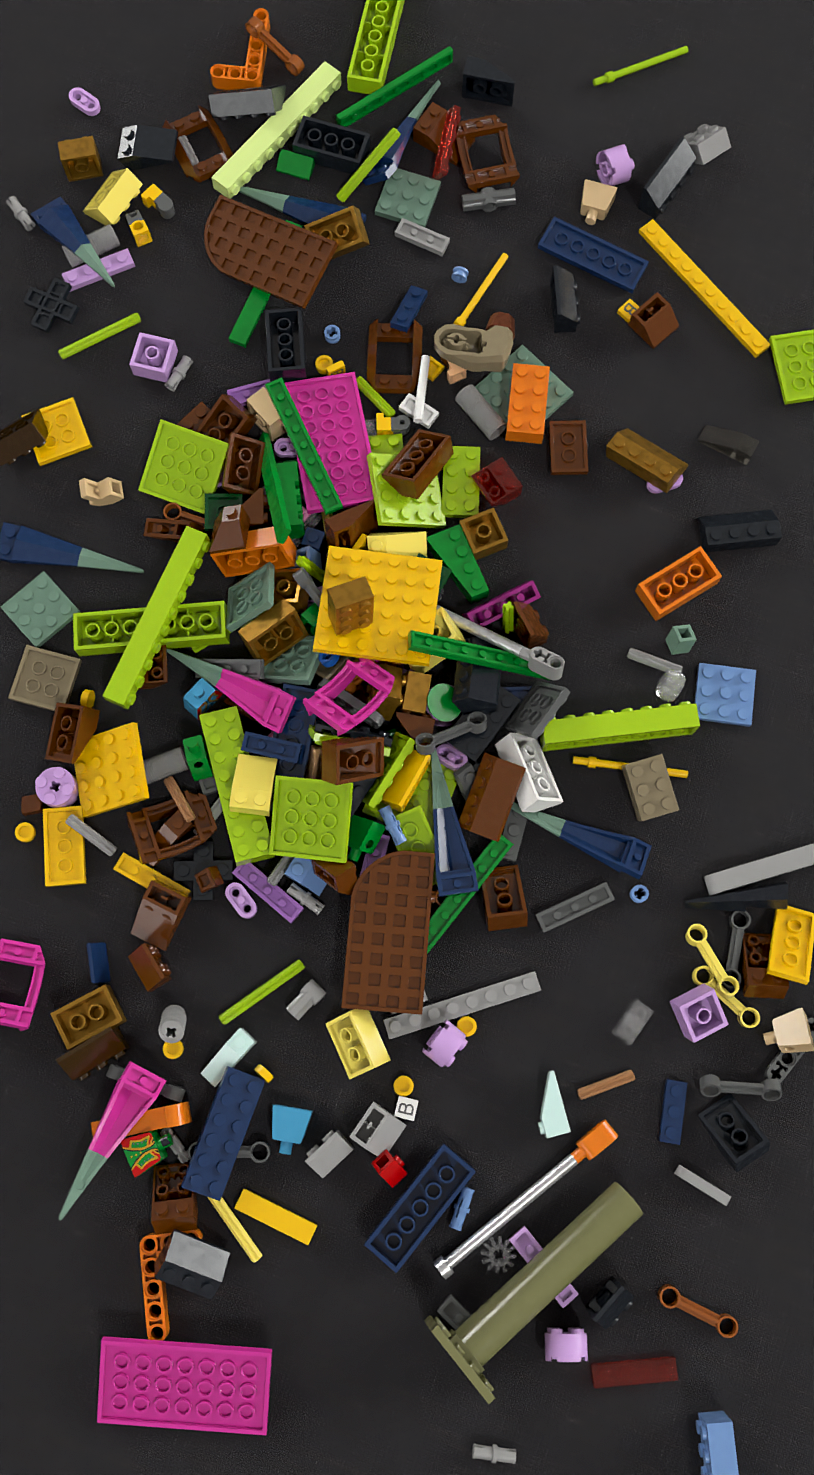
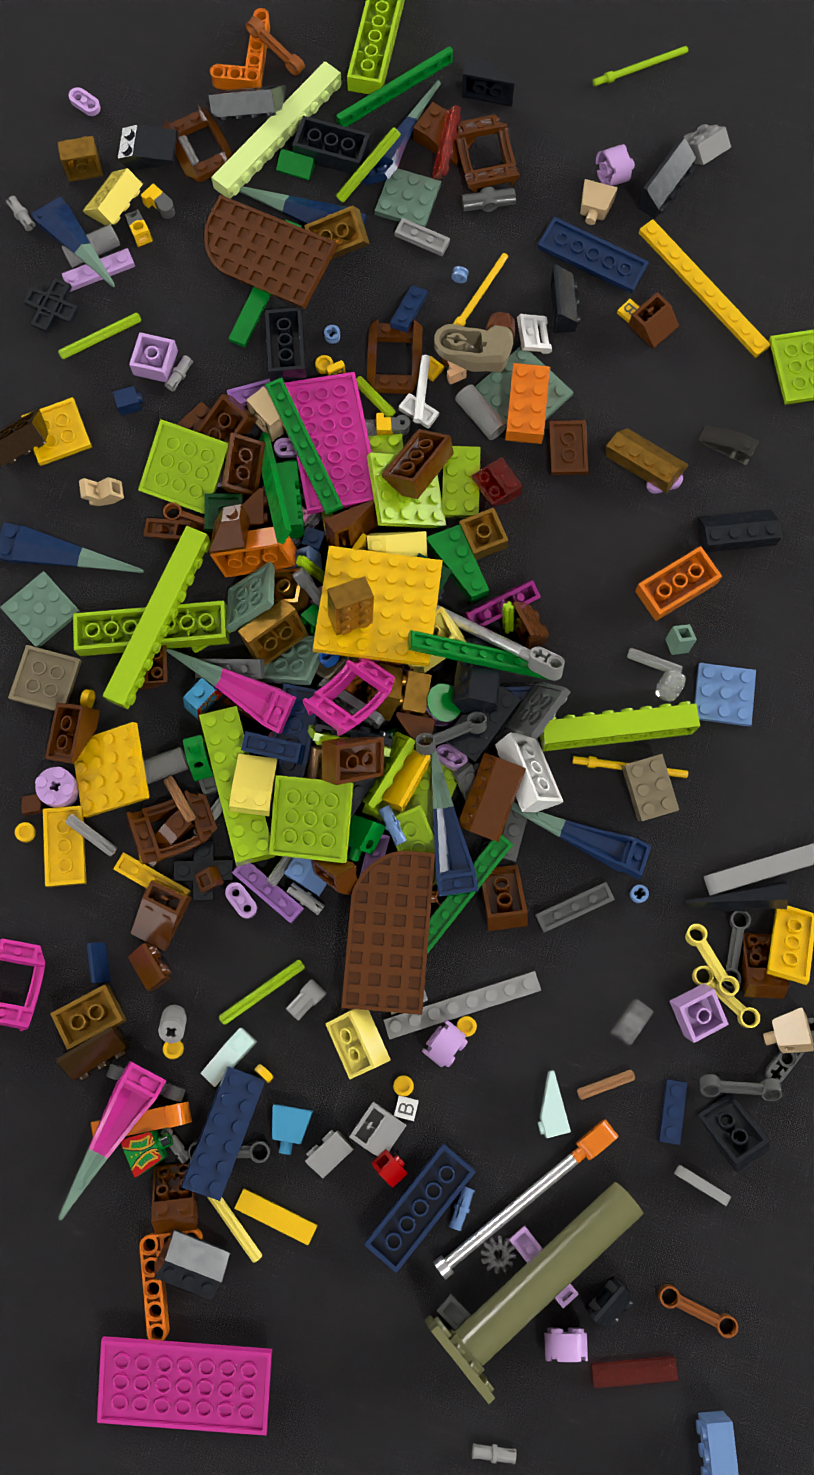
none -> dark blue brick [113,386,143,416]
none -> white plate [517,314,552,354]

